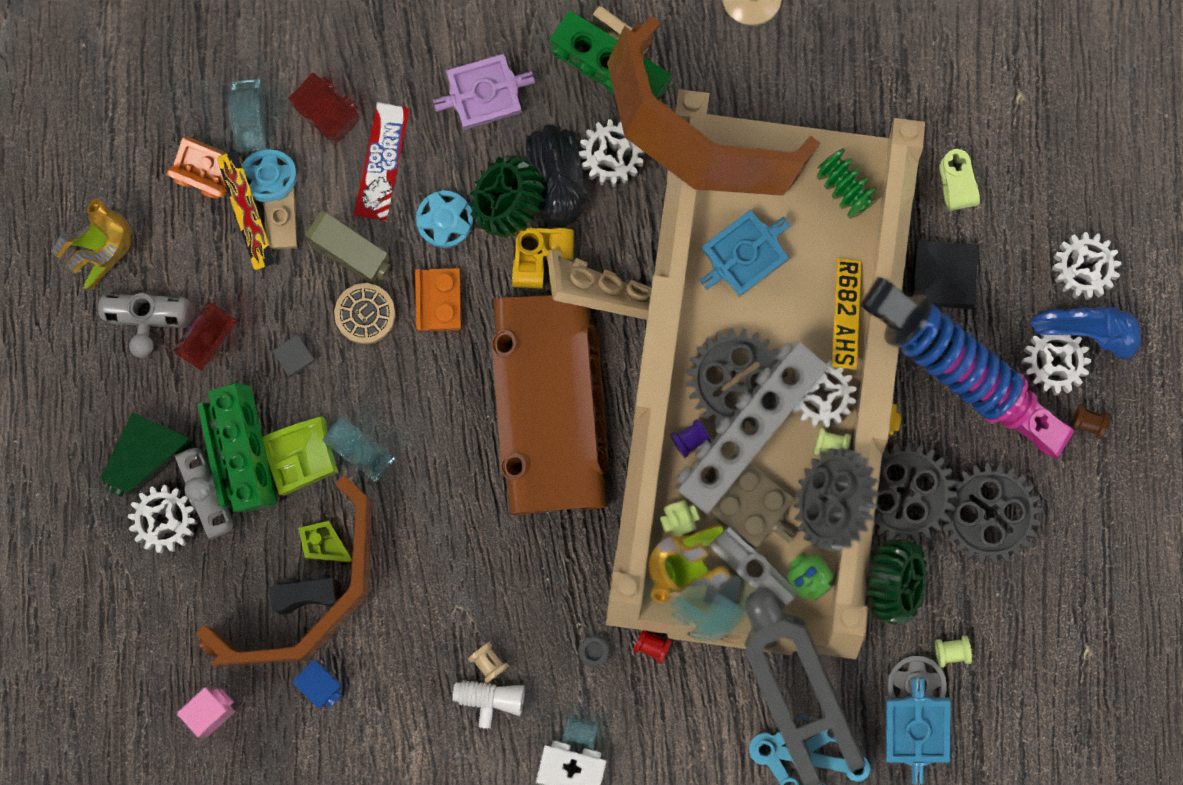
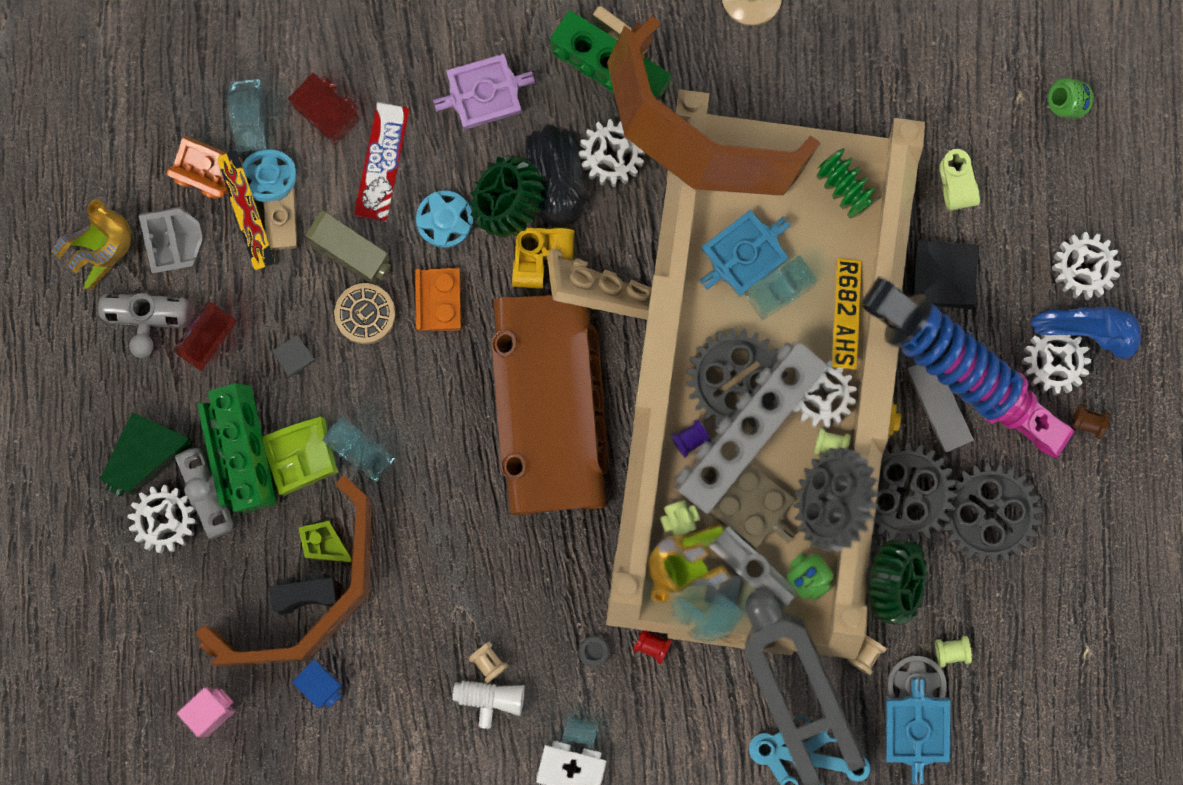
none -> light grey slope [139,207,203,273]
none -> clear light blue brick [745,255,817,321]
none -> tan bush [847,635,887,676]
none -> light grey tile [906,365,974,454]
none -> bright green head [1048,78,1094,119]

